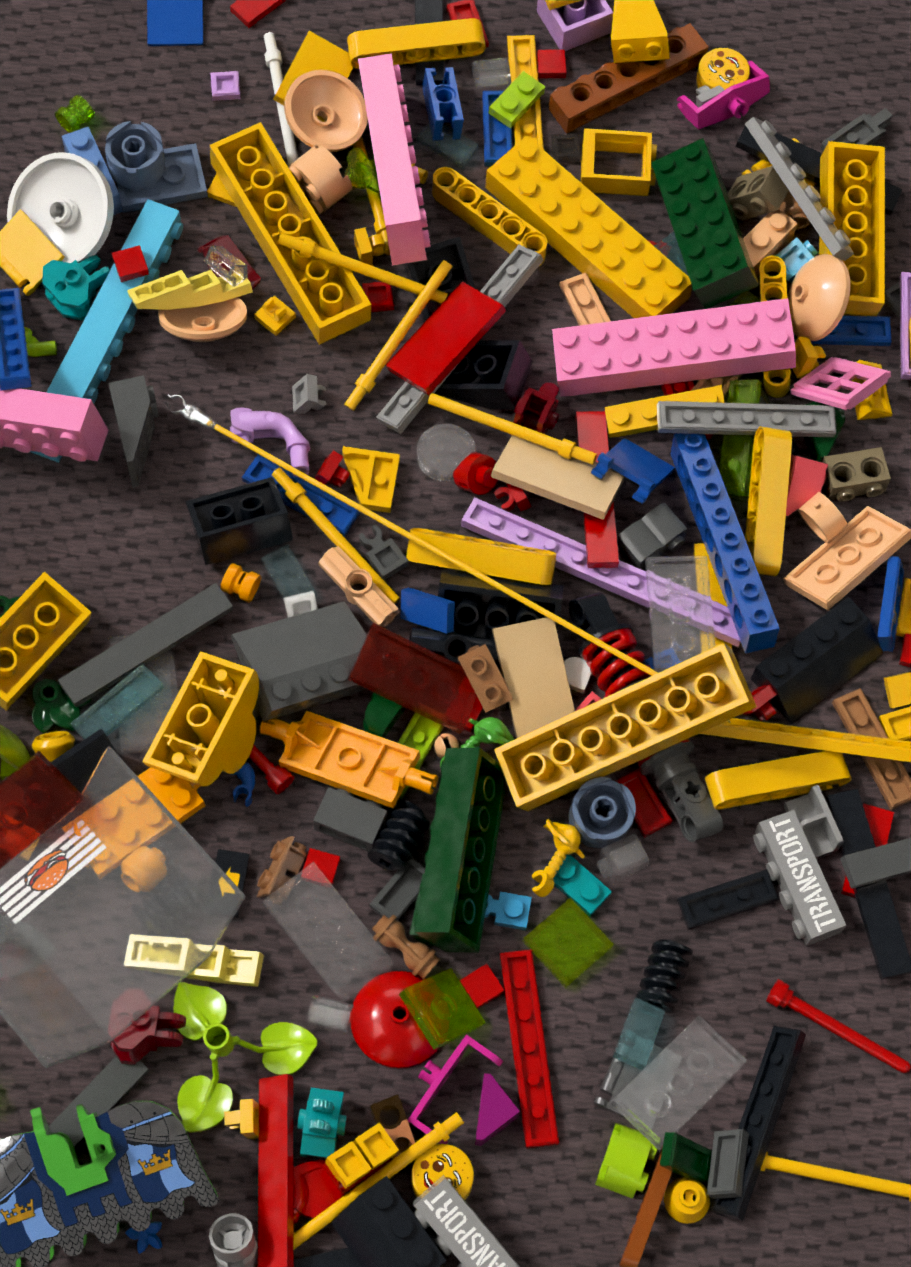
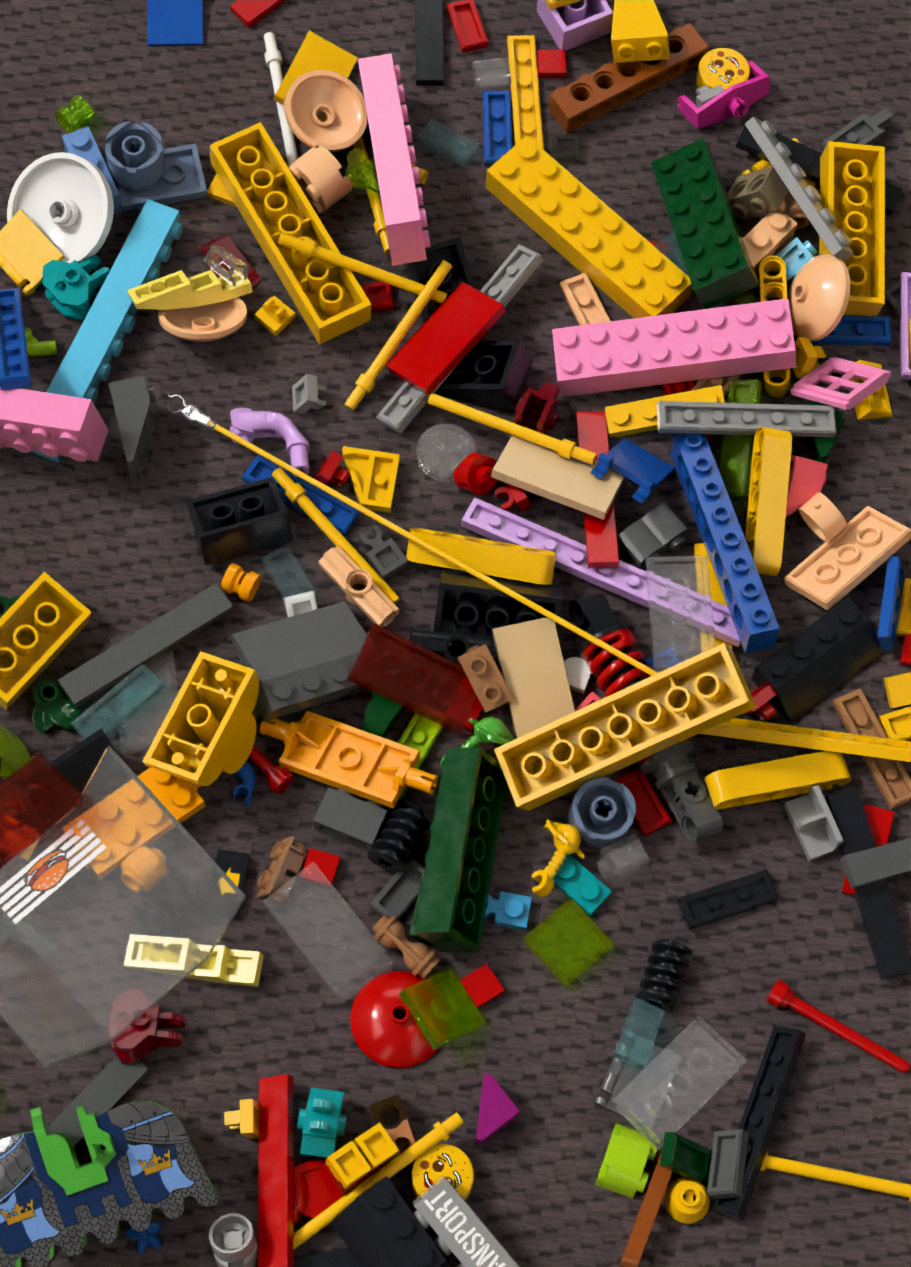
yellow cone [31,731,75,764] -> none
red tile [112,245,149,282] -> none
lime plant [173,982,318,1133] -> none
lavender tile [210,71,241,101] -> none
clear piece [307,995,354,1036] -> none
yellow beam [347,18,486,69] -> none
yellow tile [354,227,385,266] -> none
blue tile [400,587,455,634] -> none
dark pink piece [408,1034,503,1144] -> none
blue piece [422,67,464,140] -> none
yellow beam [432,167,548,266] -> none
light nougat hinge [434,733,459,759] -> none
lime plate [488,71,545,129] -> none
red tile [499,949,559,1149] -> none
yellow window [580,128,657,196] -> none
light grey brick [753,810,846,946] -> none
dark tan brick [822,447,891,502] -> none

